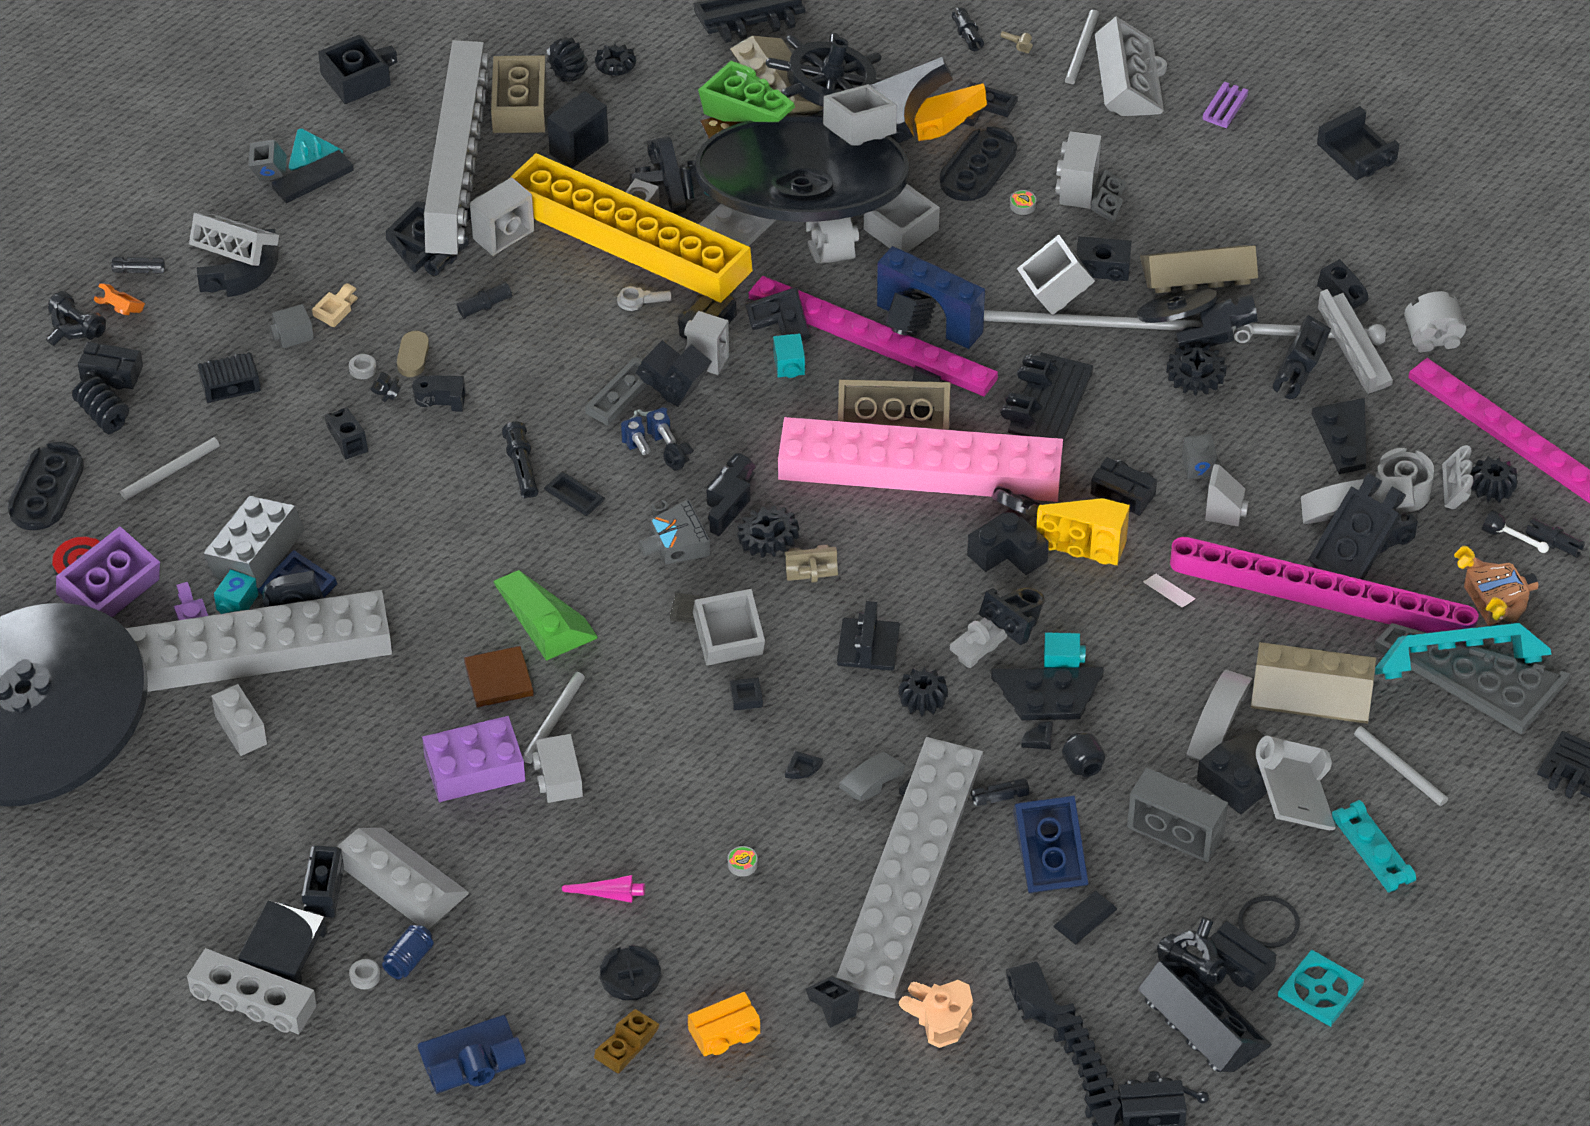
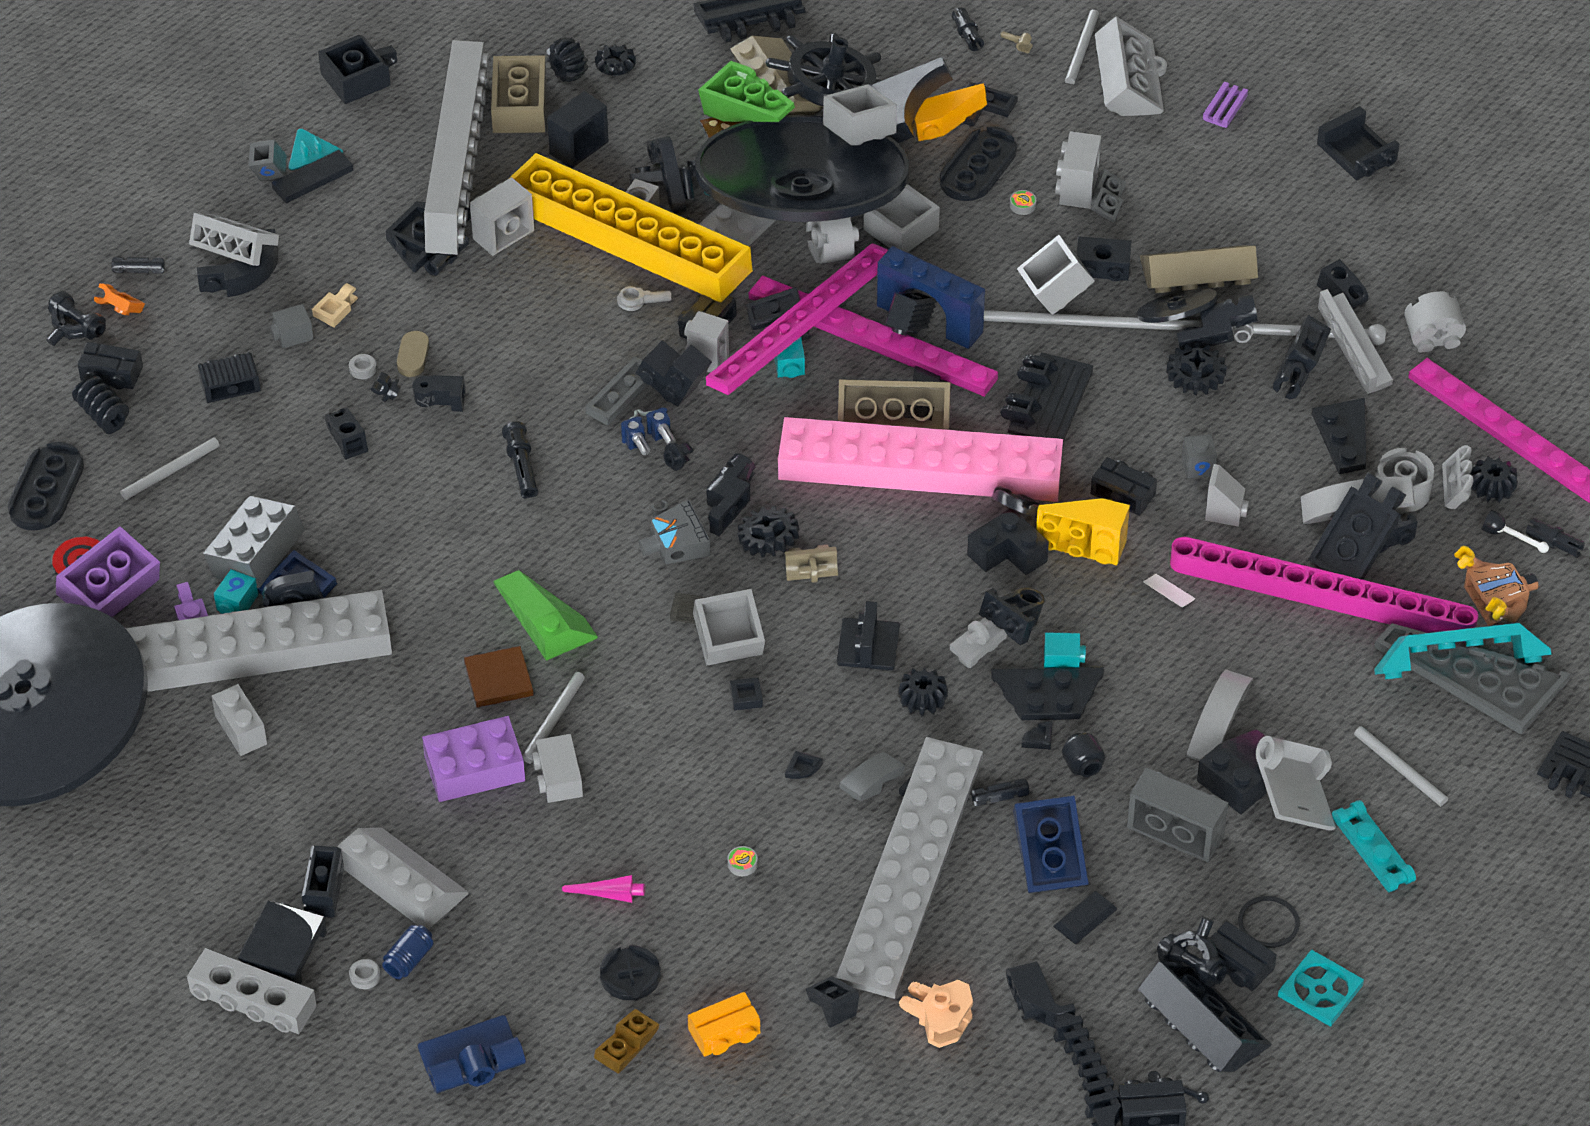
black pin [456,282,513,319] -> none
black tile [544,471,605,517] -> none
slope [1251,642,1376,724] -> none
none -> dark pink plate [706,243,888,395]

